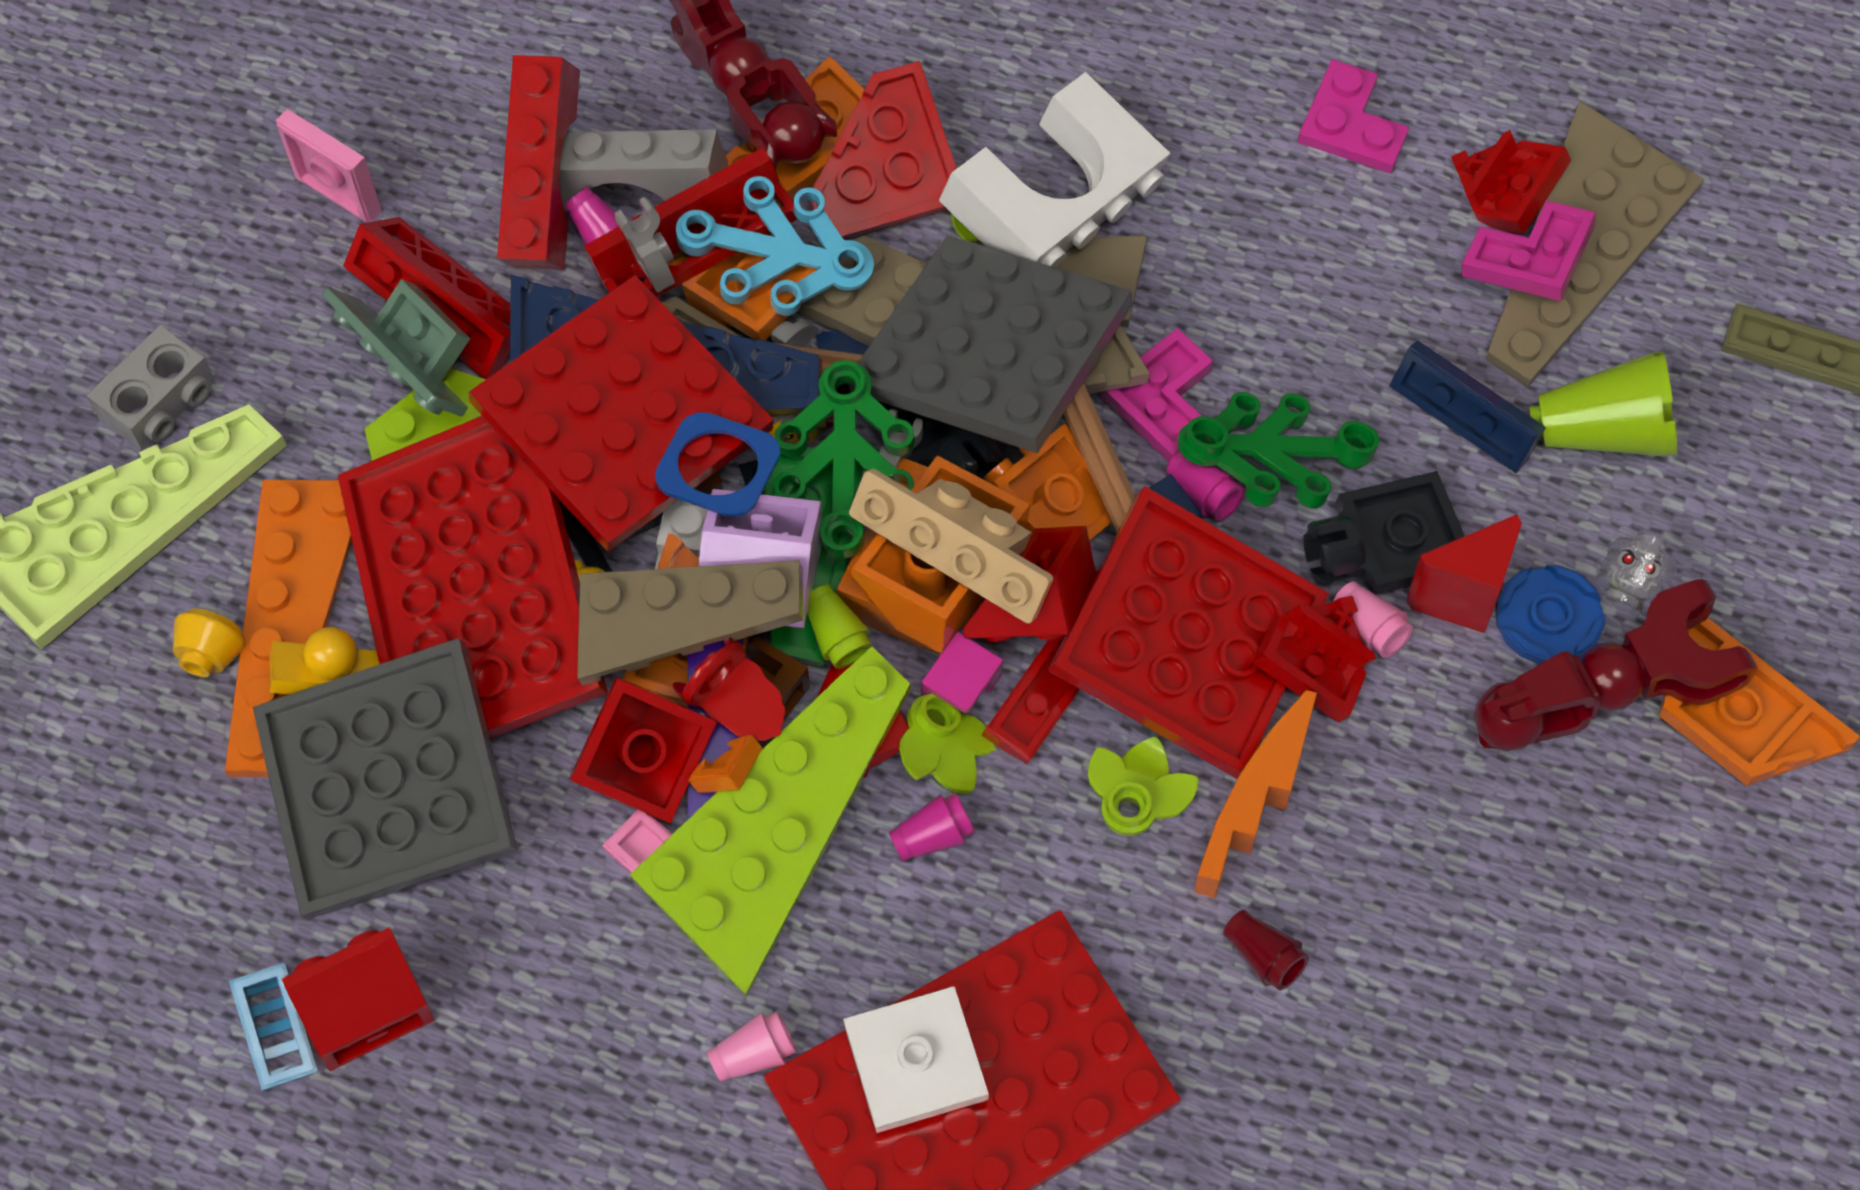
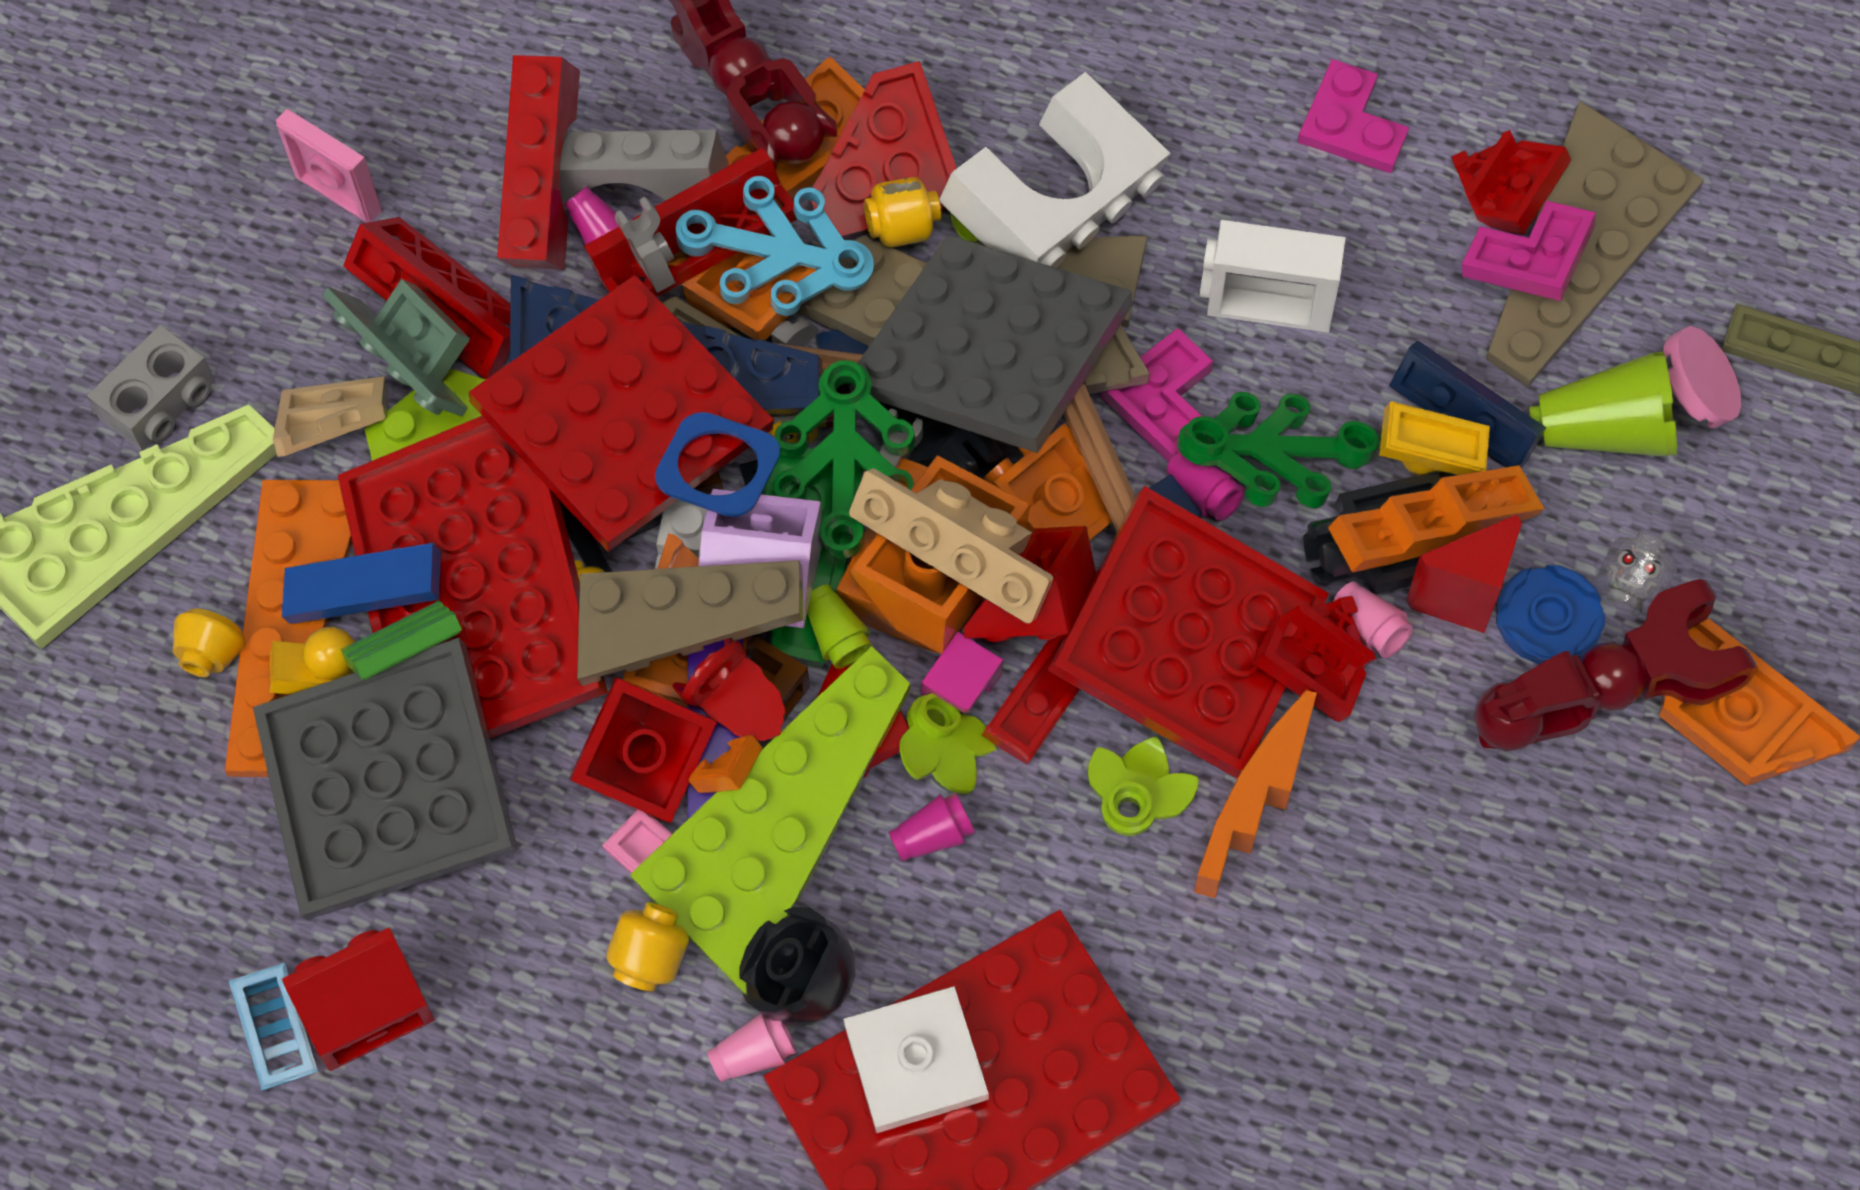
dark red cone [1223,910,1309,991] -> none
none -> tan wing [273,376,389,457]
none -> blue tile [282,543,441,624]
none -> bright green tile [340,601,462,680]
none -> yellow head [606,902,689,992]
none -> black cylinder [739,907,855,1026]
none -> yellow head [864,177,941,247]
none -> white window [1199,220,1346,333]
none -> orange slope [1328,465,1545,572]
none -> yellow tile [1379,401,1490,476]
none -> bright pink tile [1663,326,1742,428]

